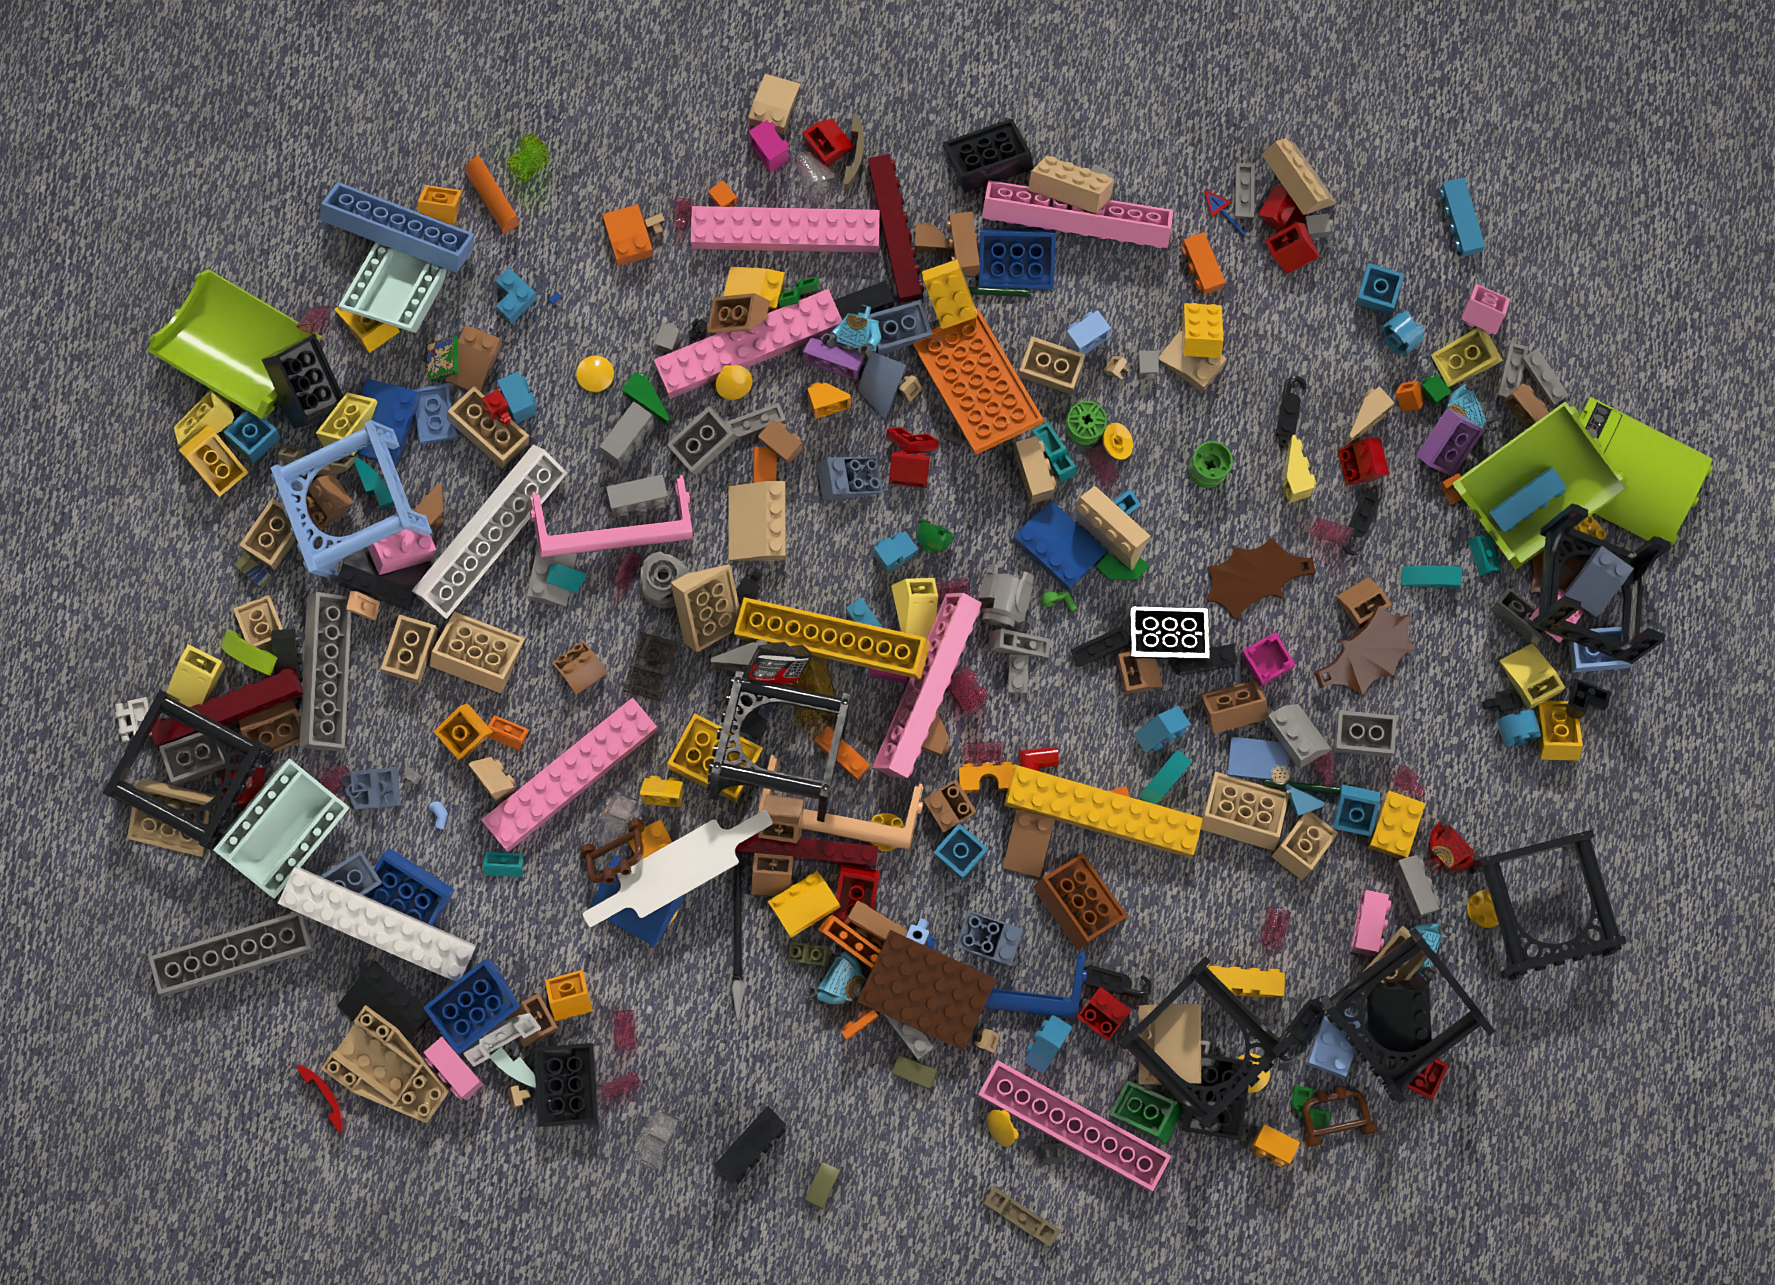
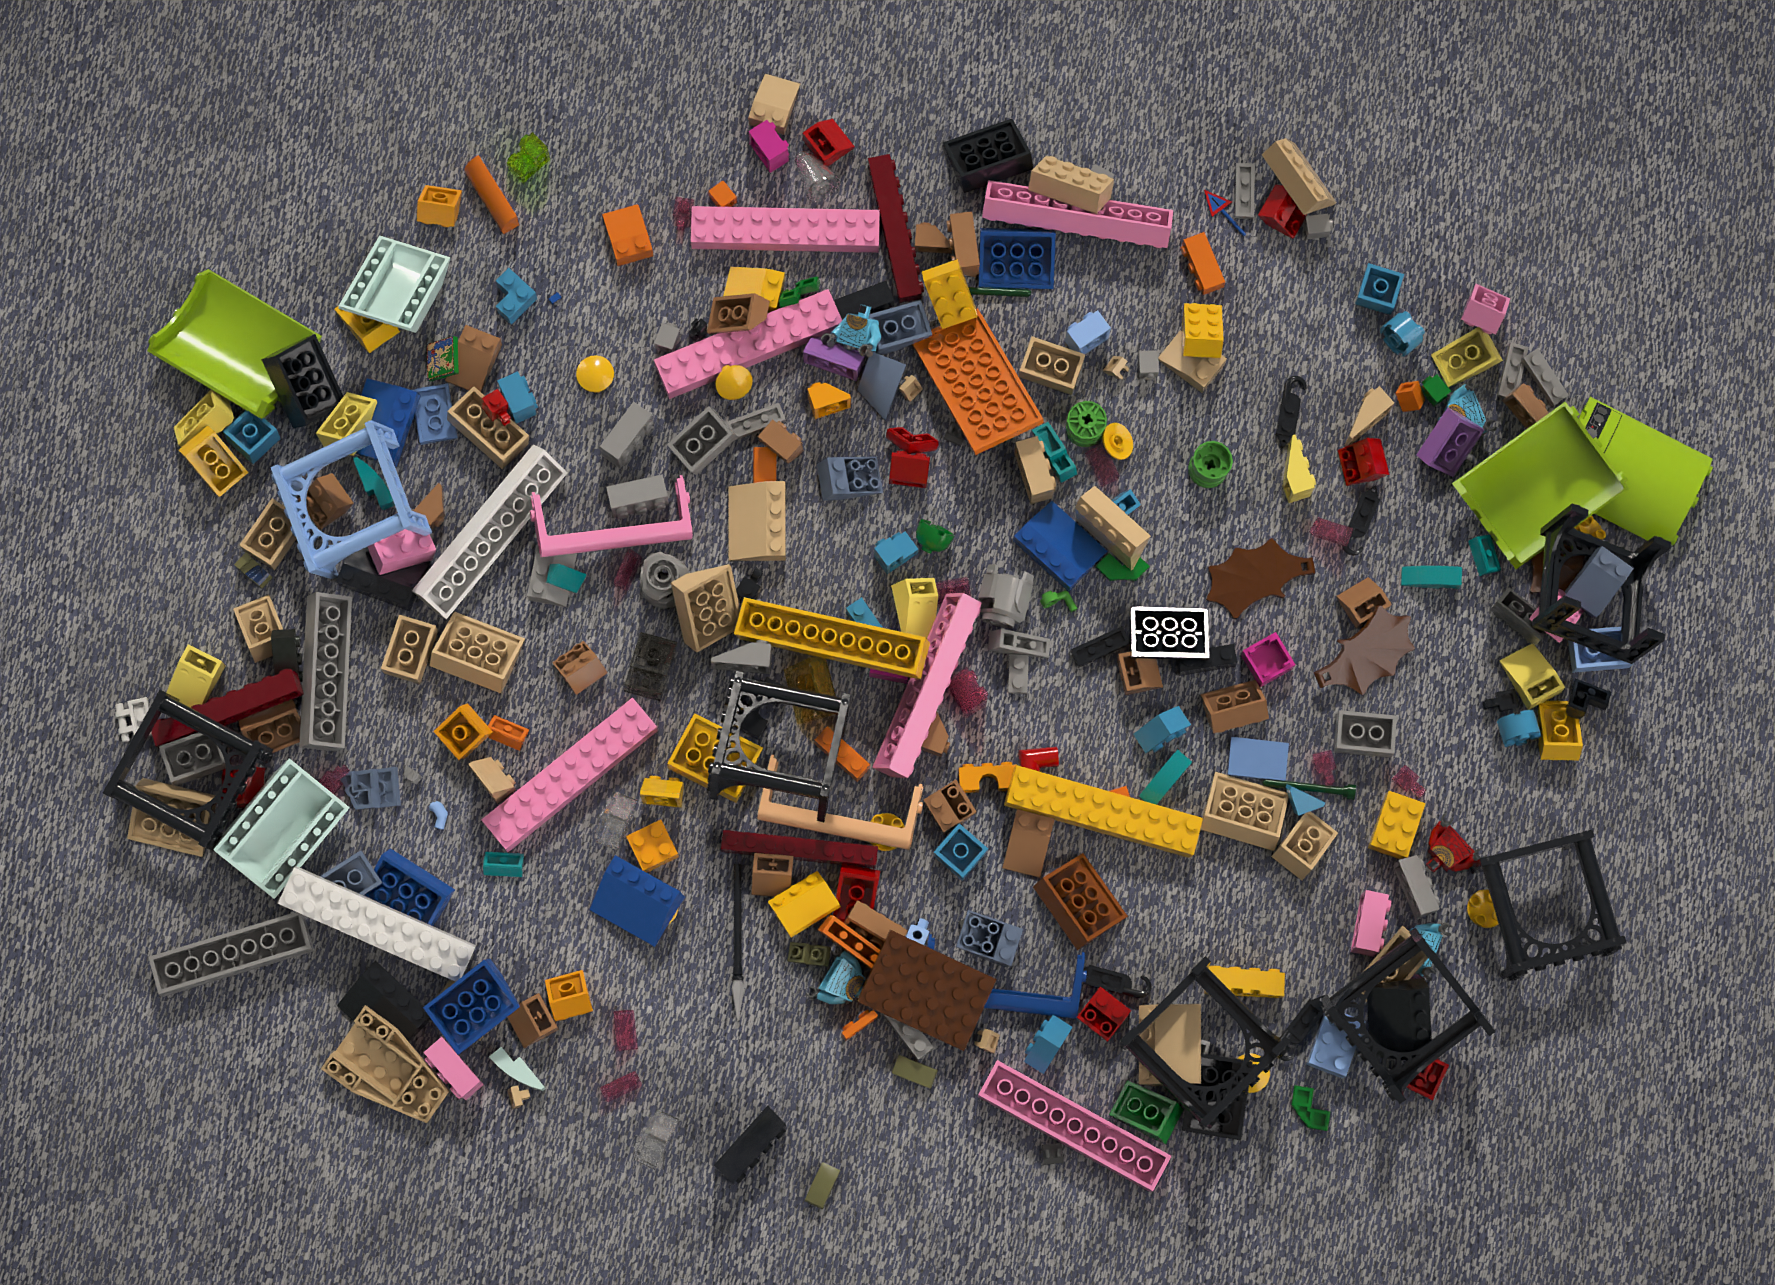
lime slope [221,629,277,675] -> none
dark tan slope [277,445,355,475] -> none
clear pink slope [296,306,331,335] -> none
red slope [296,1064,344,1133] -> none
medium blue brick [320,182,474,273] -> none
light nougat plate [346,591,380,620] -> none
white slope [463,1013,541,1067] -> none
black slope [534,1043,599,1127] -> none
reddish brown bar [580,819,644,884] -> none
white sticker [583,810,773,927] -> none
green slope [622,372,670,426] -> none
tan tile [644,213,665,234] -> none
slope [743,641,812,685] -> none
medium nougat slope [758,794,805,843] -> none
dark tan slope [844,114,864,190] -> none
clear pink slope [964,741,1004,765] -> none
dark tan slope [984,1186,1061,1247] -> none
yellow dish [987,1110,1019,1147] -> none
light orange brick [1250,1124,1300,1167] -> none
clear pink slope [1259,906,1291,949] -> none
red slope [1265,222,1320,274] -> none
light grey slope [1266,704,1331,769] -> none
clear tile [1271,764,1291,784] -> none
reddish brown bar [1302,1086,1378,1148] -> none
dark azure brick [1333,784,1380,836] -> none
dark azure brick [1439,177,1485,257] -> none
orange panel [1440,473,1463,505] -> none
dark azure brick [1489,466,1567,532] -> none

